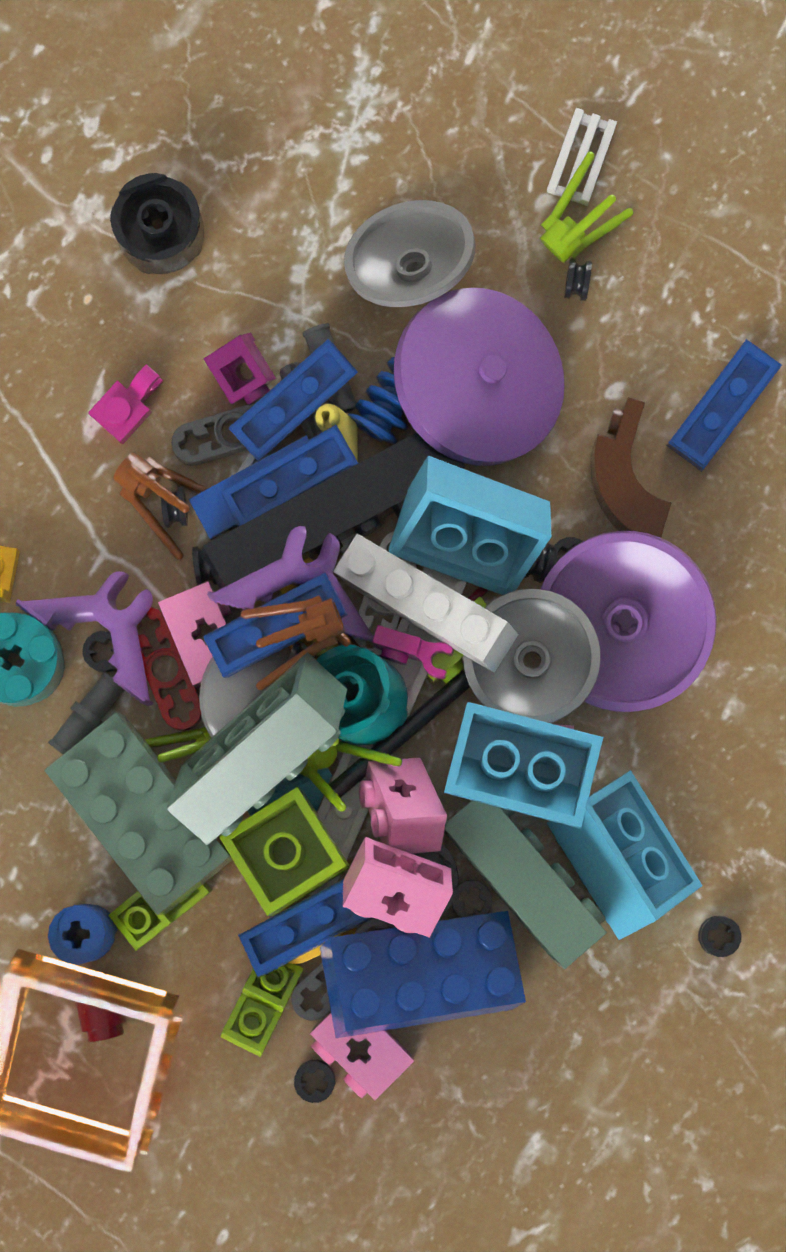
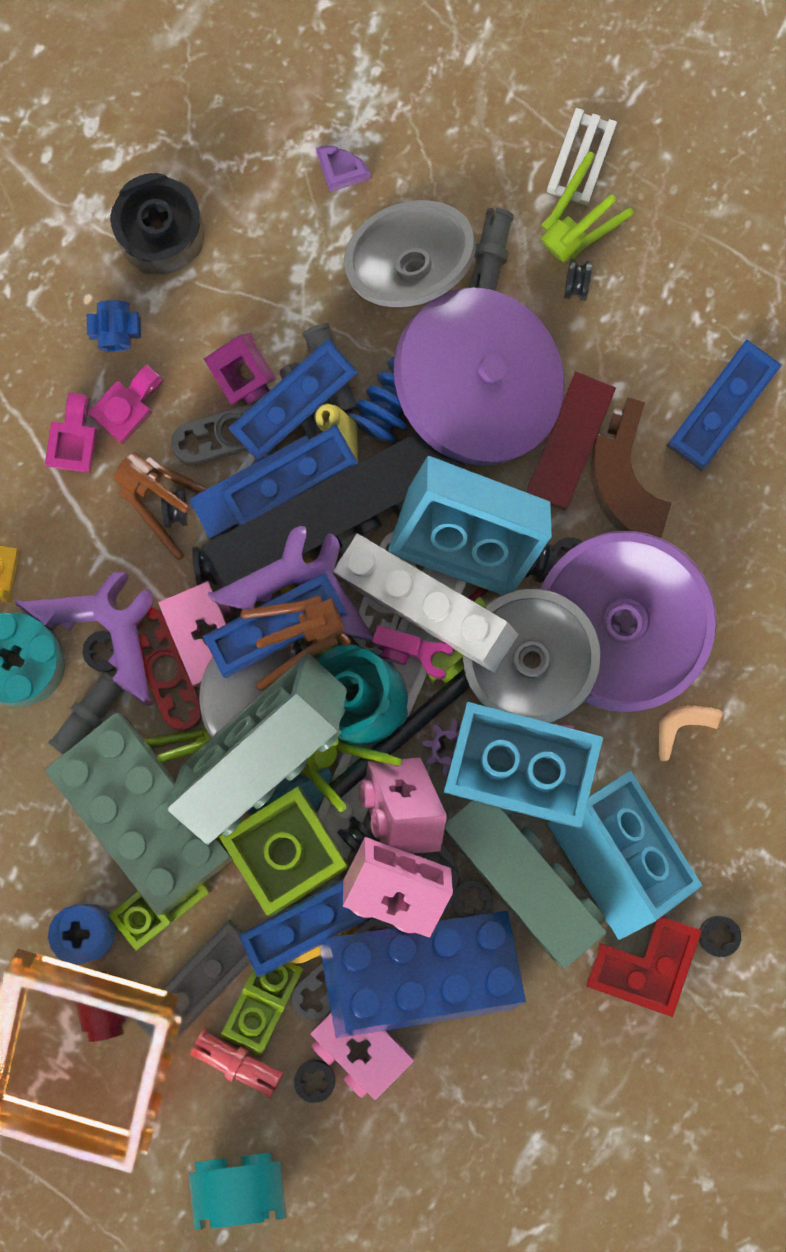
none -> dark pink plate [45,393,97,473]
none -> blue gear [86,300,141,352]
none -> dark grey tile [133,920,251,1050]
none -> teal brick [188,1152,287,1230]
none -> coral pin [190,1029,284,1099]
none -> medium lavender tile [316,146,371,192]
none -> black bush [336,816,380,853]
none -> medium lavender gear [422,720,460,776]
none -> dark grey pin [468,208,514,291]
none -> dark red tile [526,371,616,511]
none -> red plate [585,916,702,1017]
none -> light nougat hair [658,705,724,761]

